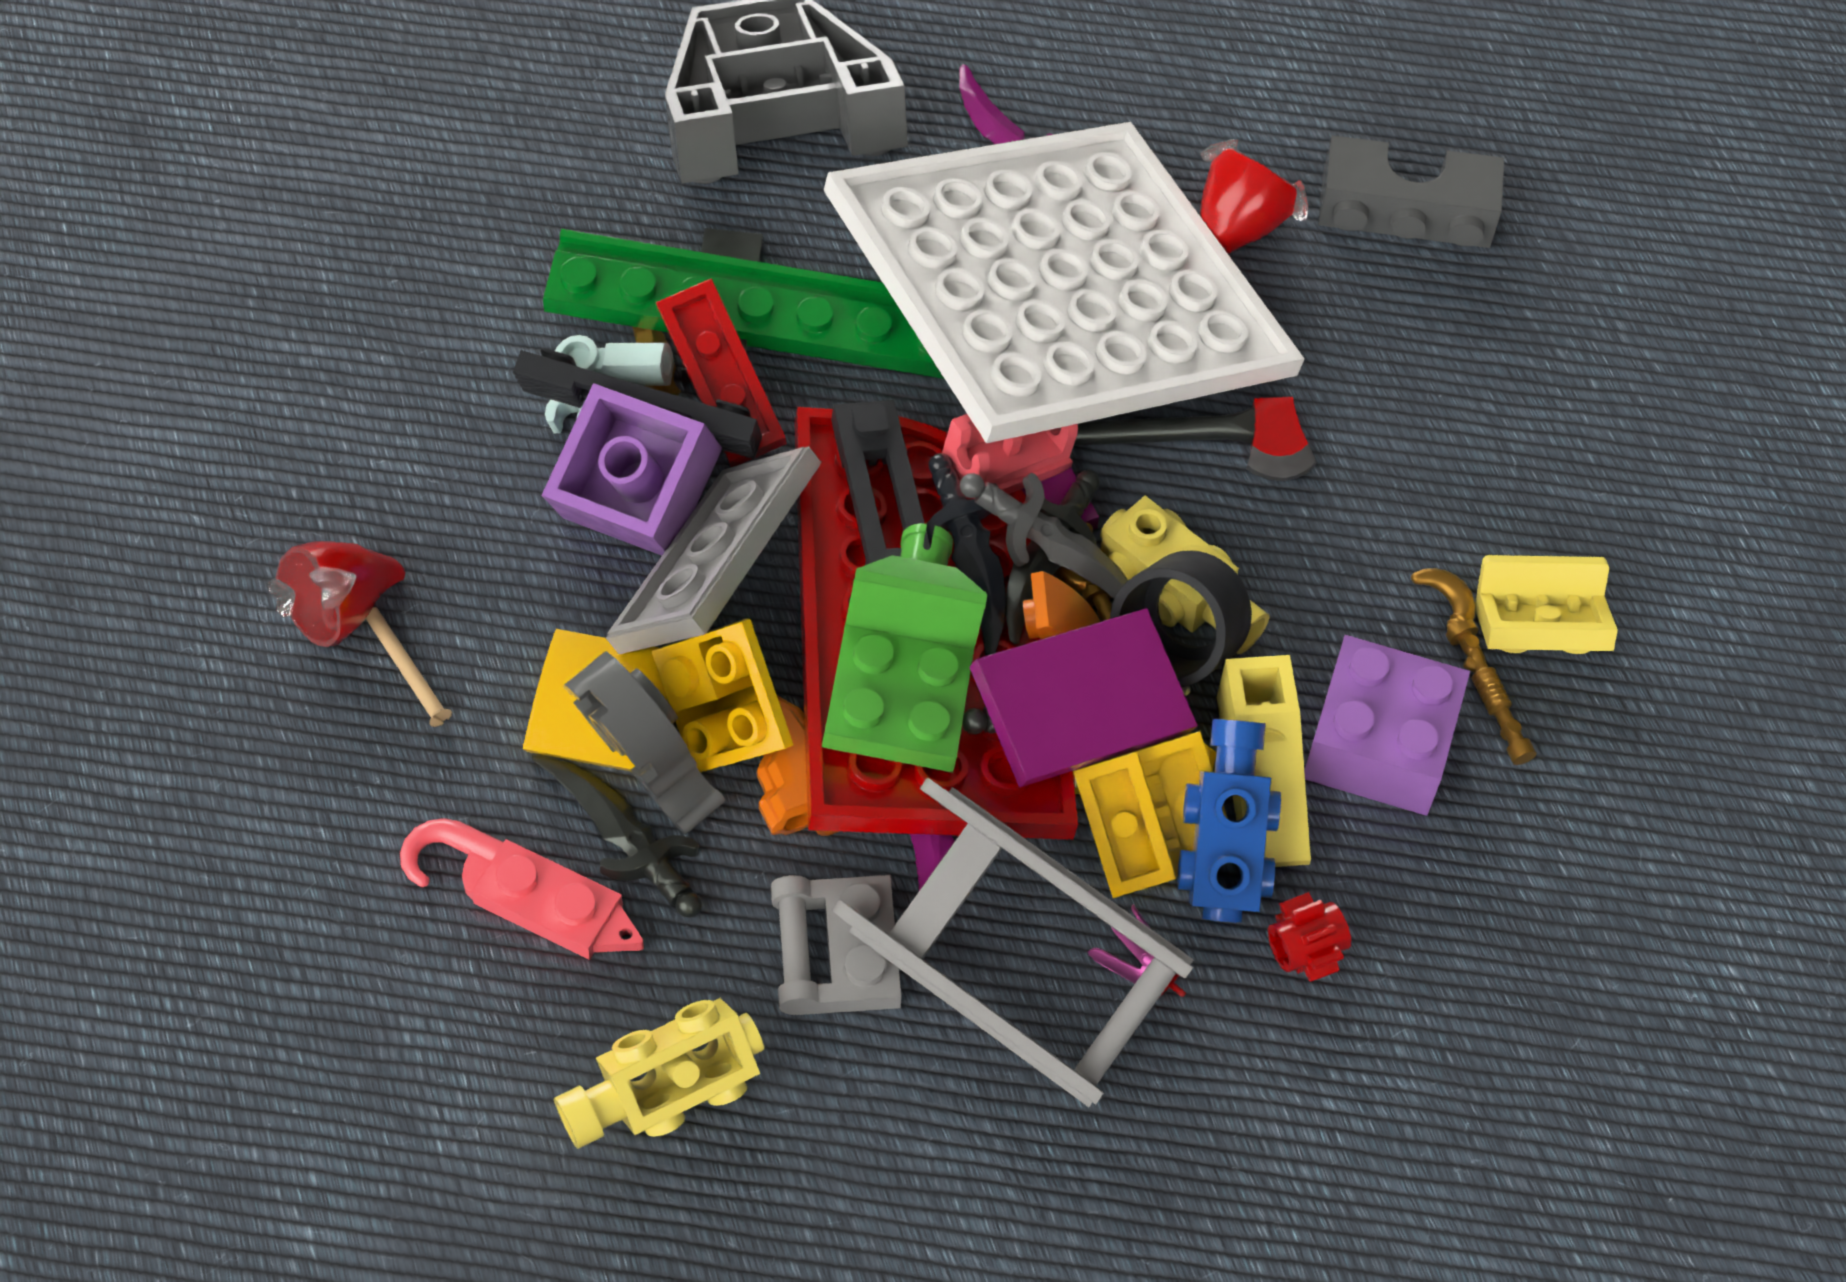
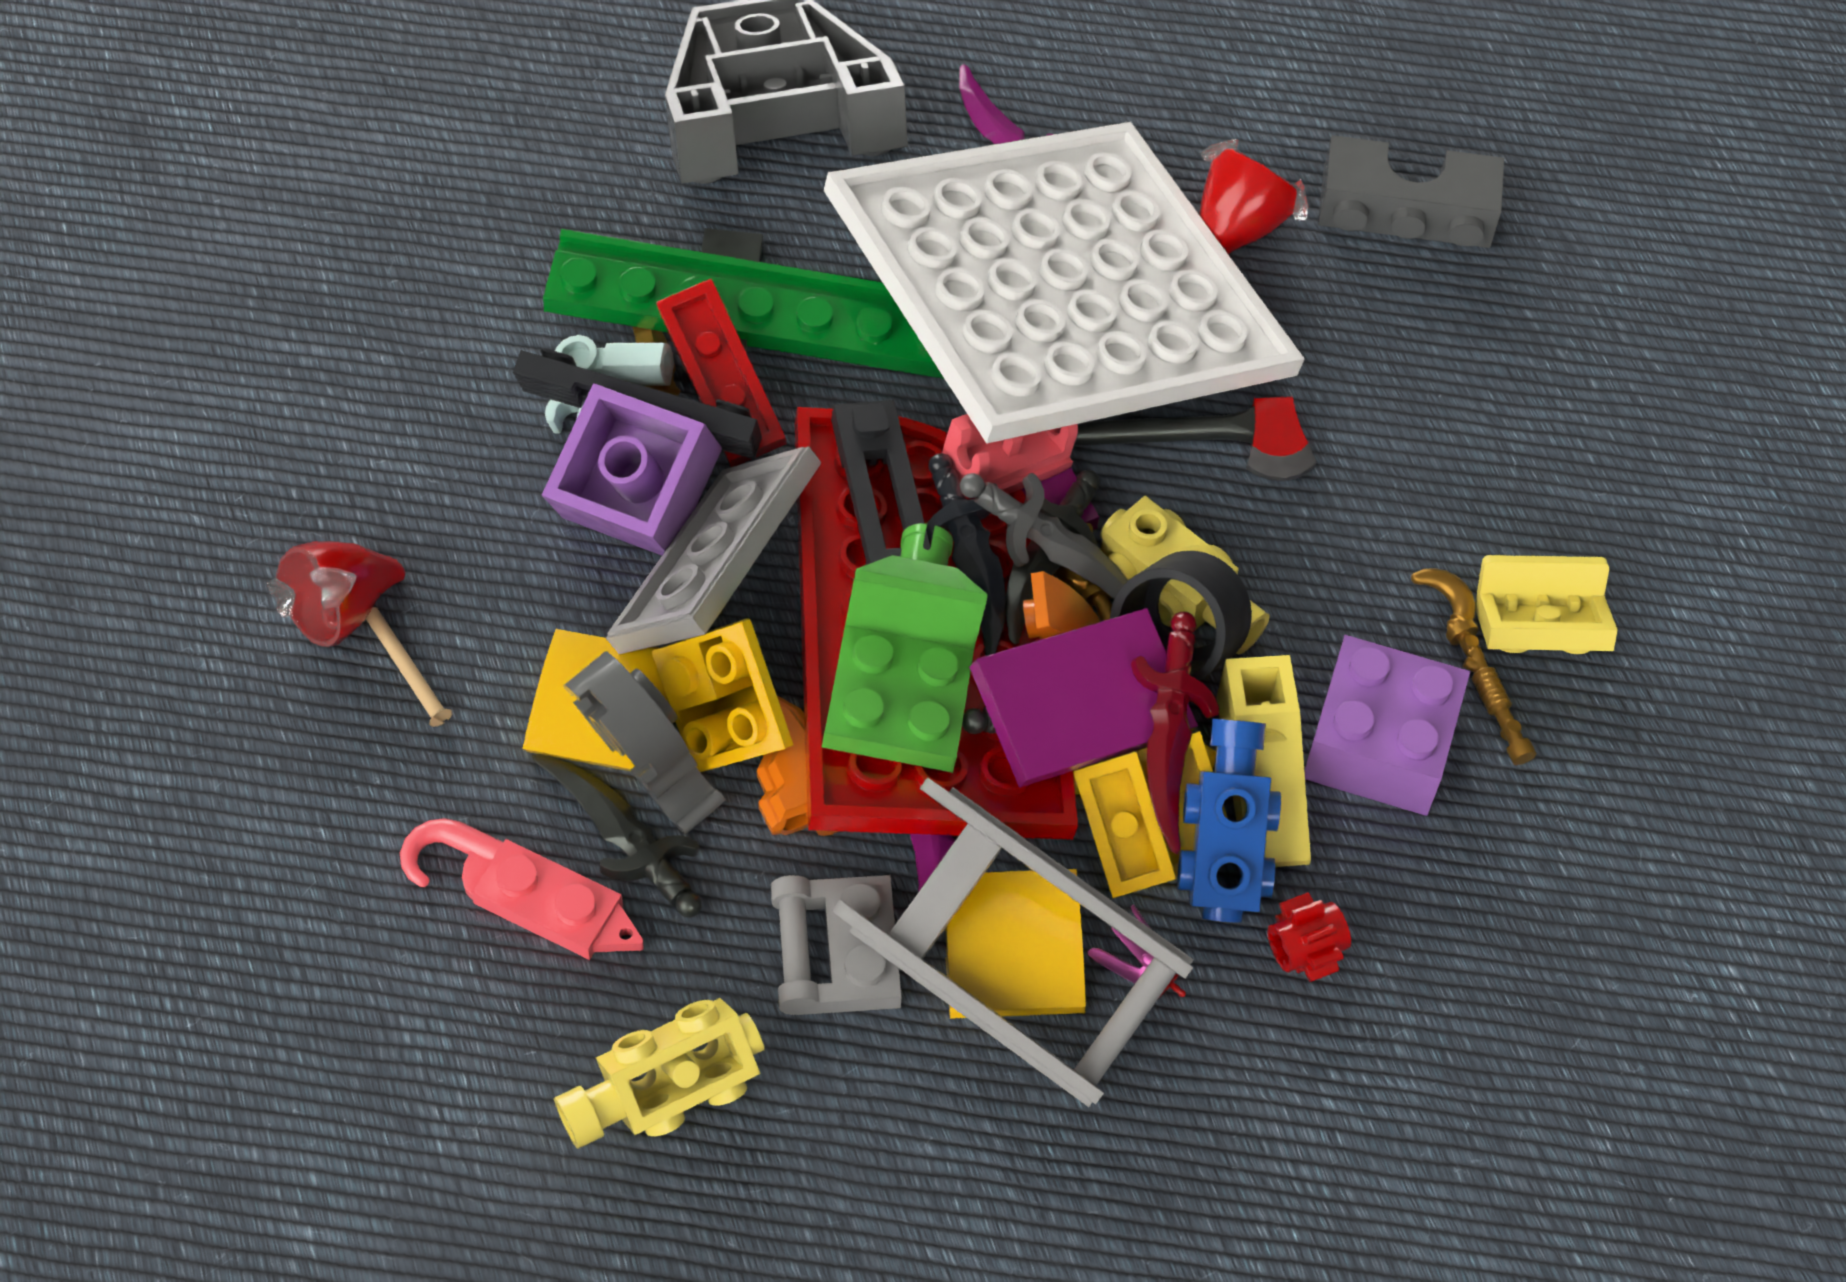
none -> yellow slope [945,869,1086,1019]
none -> dark red piece [1131,611,1219,855]

